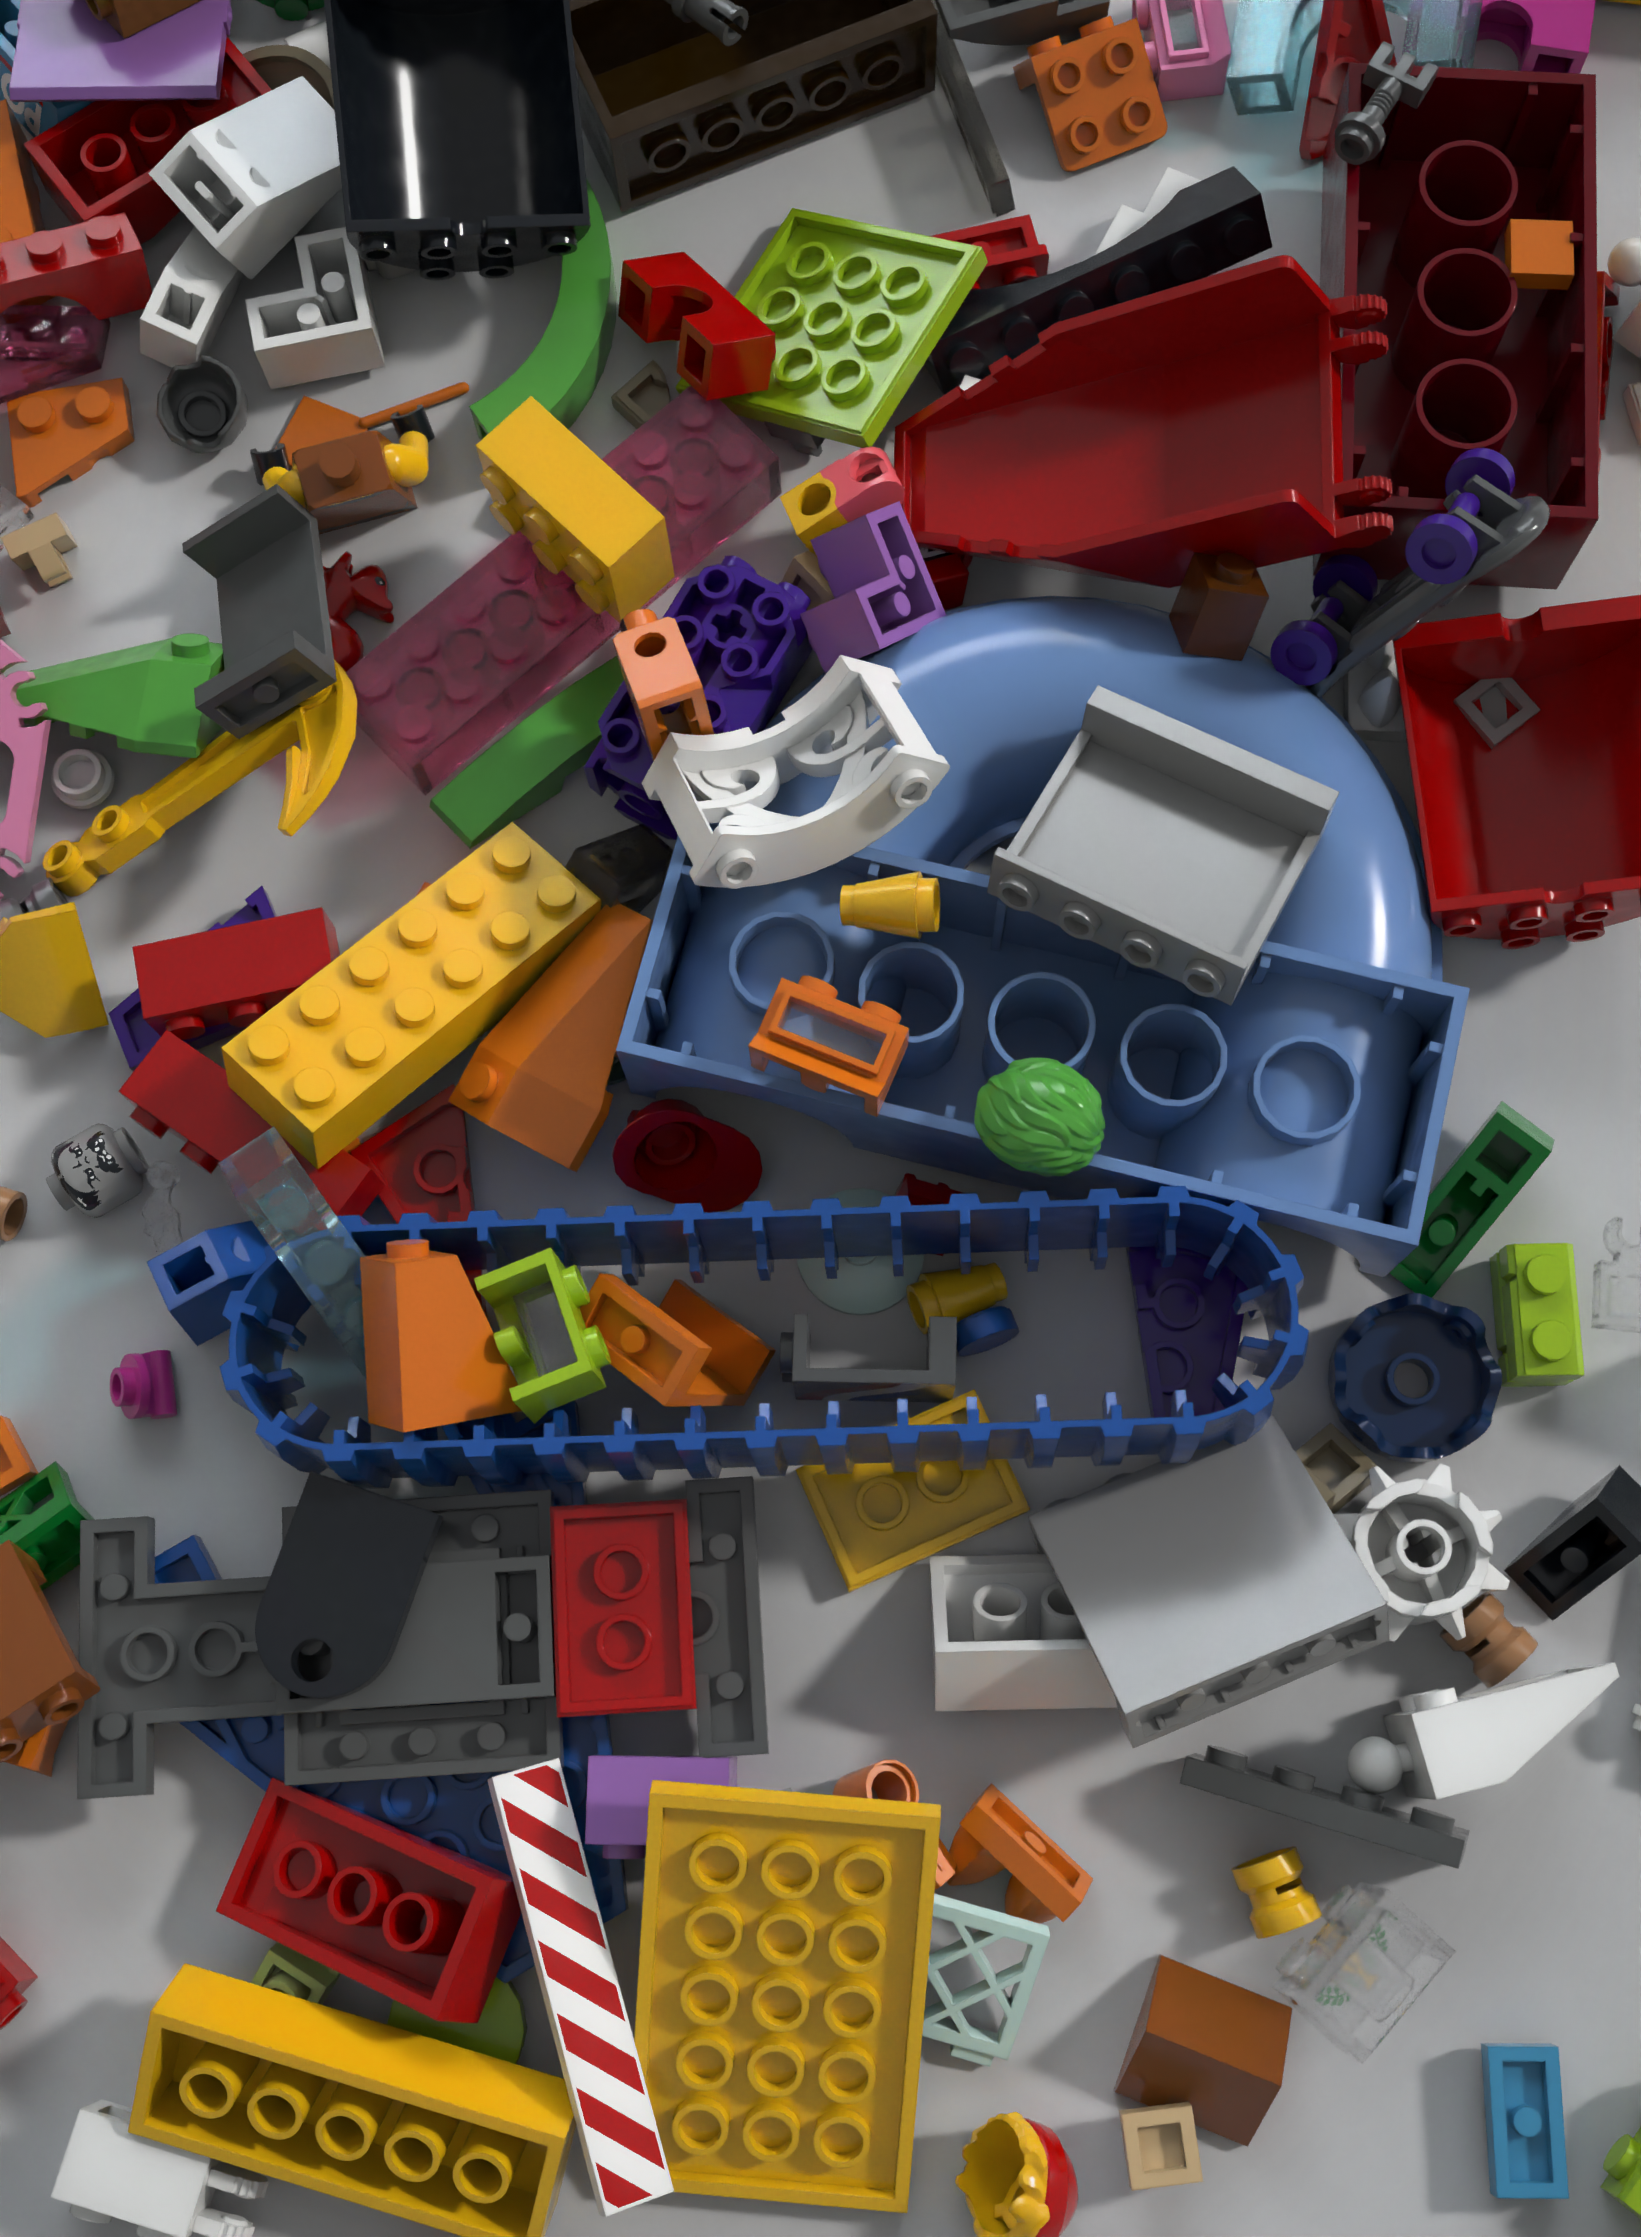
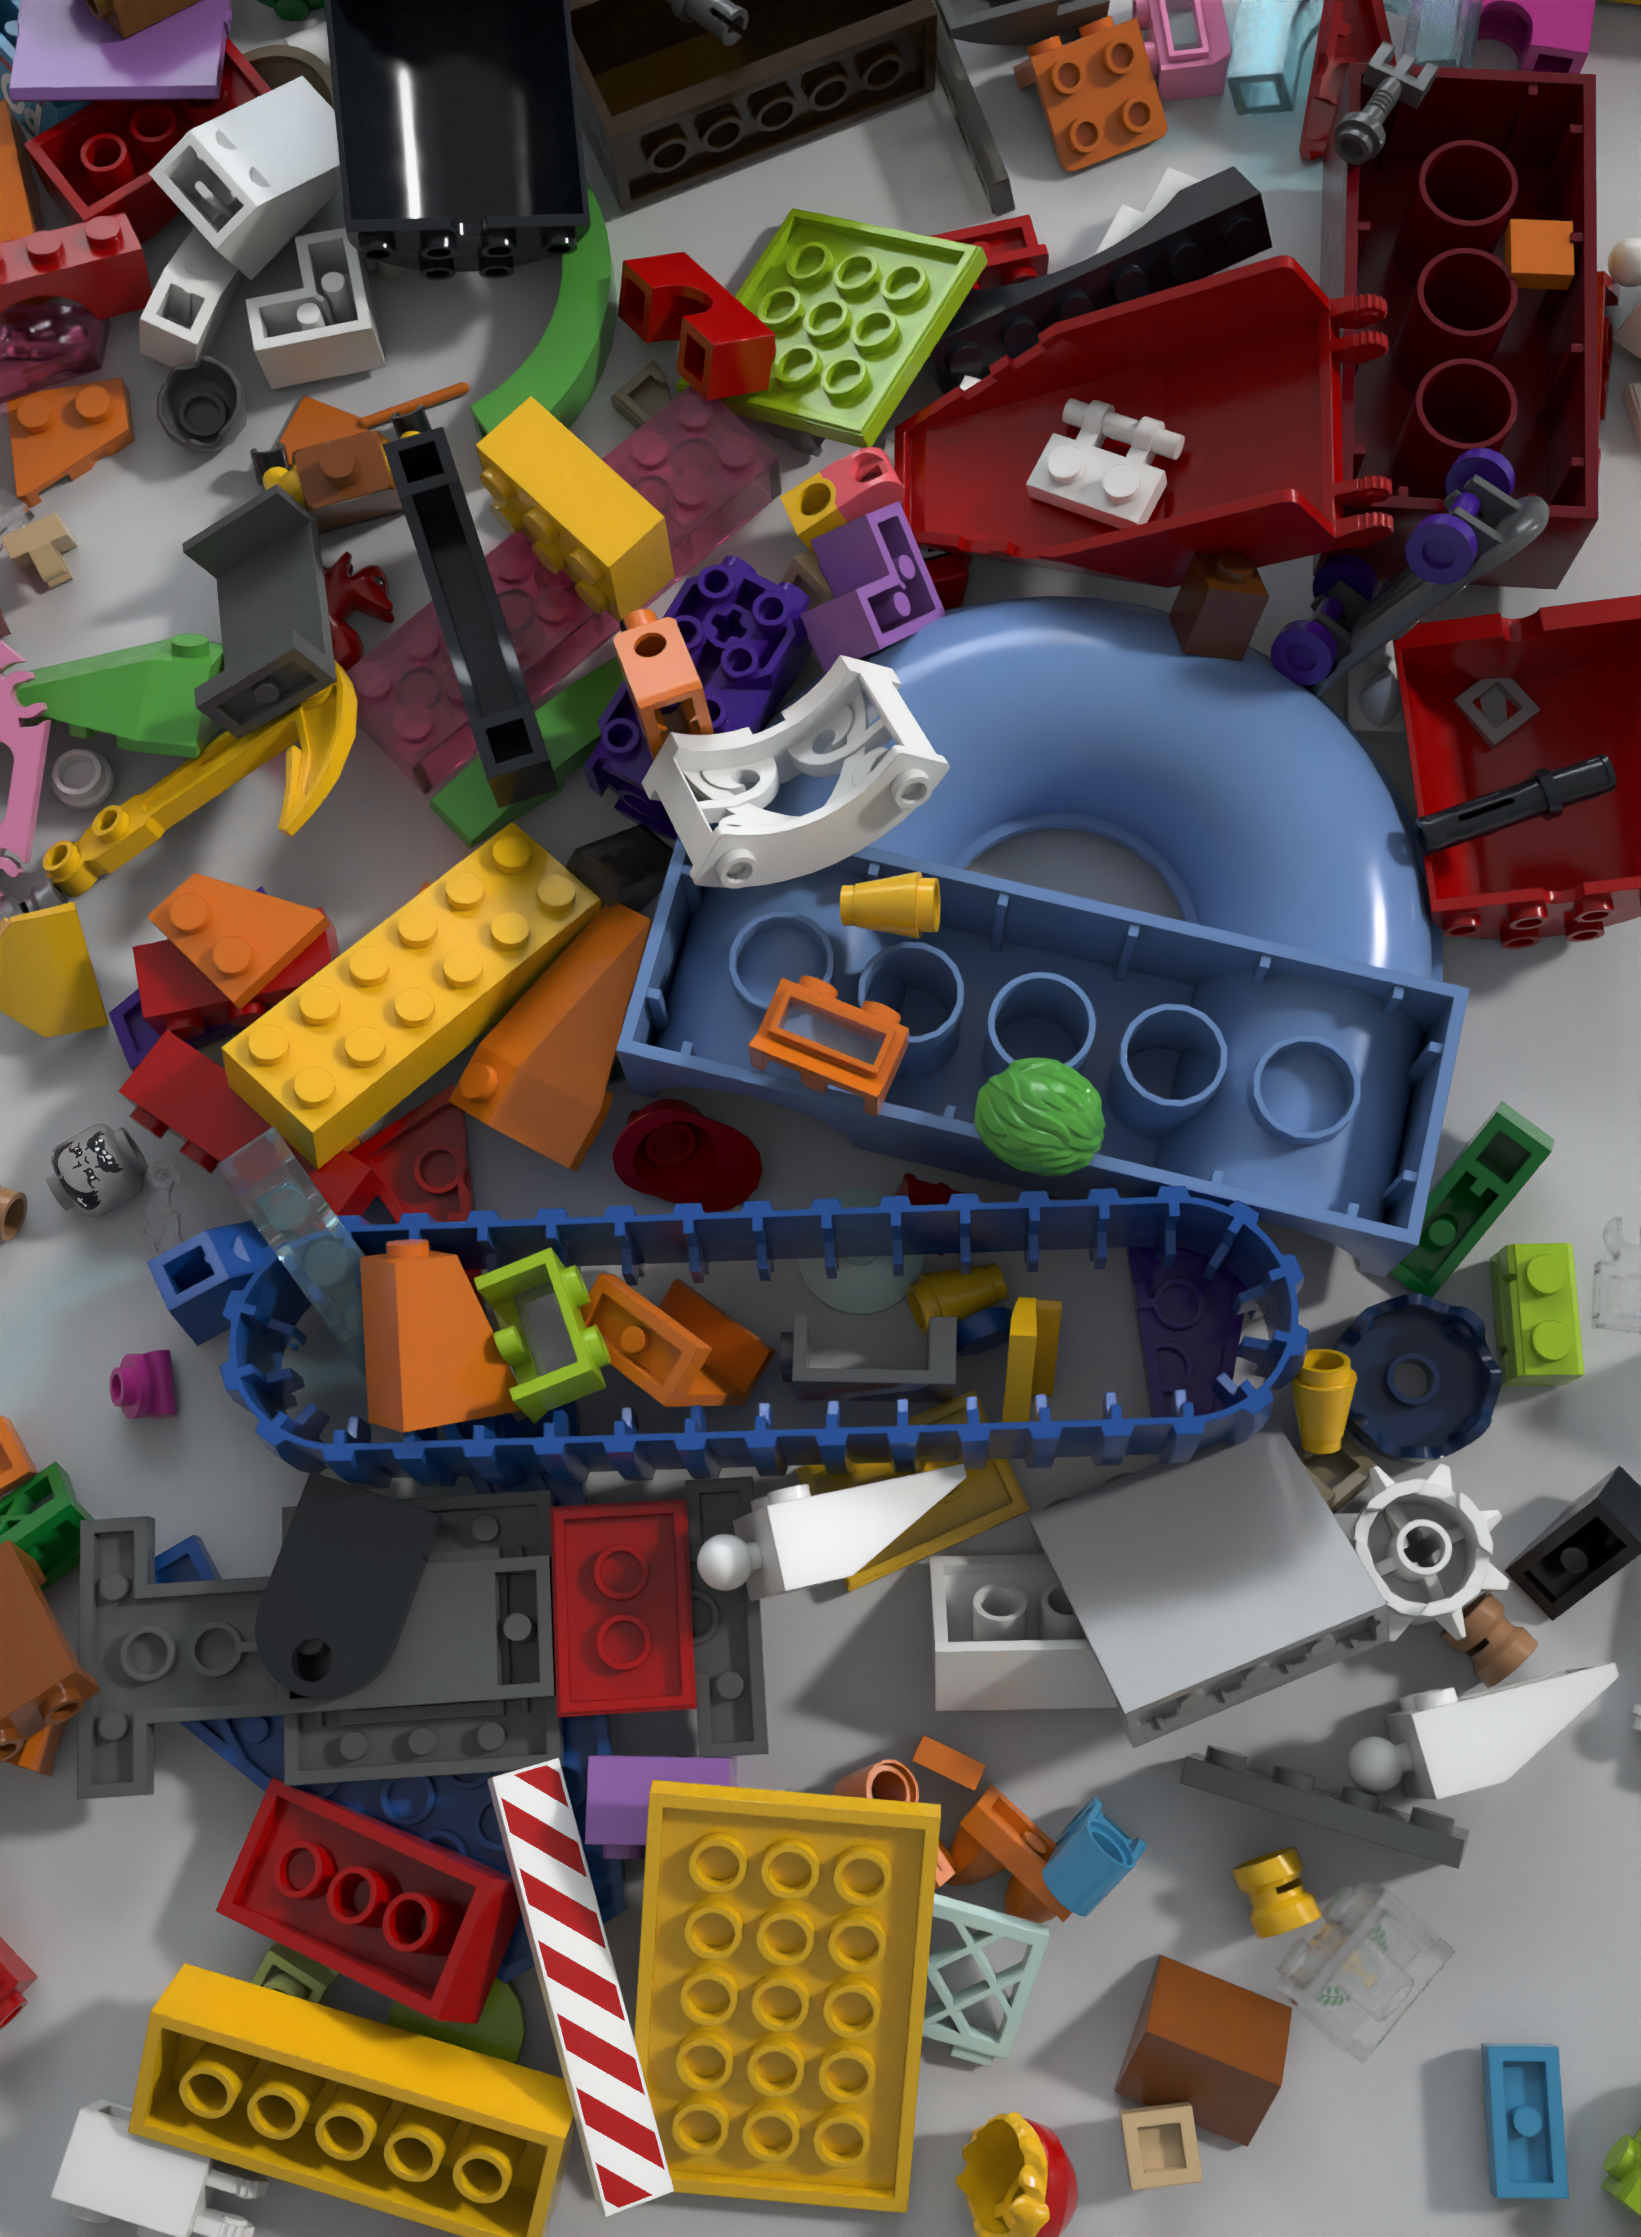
light grey panel [987,685,1340,1005] -> none
none -> orange wing [147,873,331,1010]
none -> black arch [382,426,559,808]
none -> white slope [697,1464,967,1602]
none -> orange tile [911,1735,986,1791]
none -> yellow slope [1002,1296,1062,1422]
none -> white plate [1026,398,1185,529]
none -> dark azure piece [1042,1796,1147,1917]
none -> yellow cone [1290,1349,1357,1454]
none -> black pin [1414,753,1617,856]

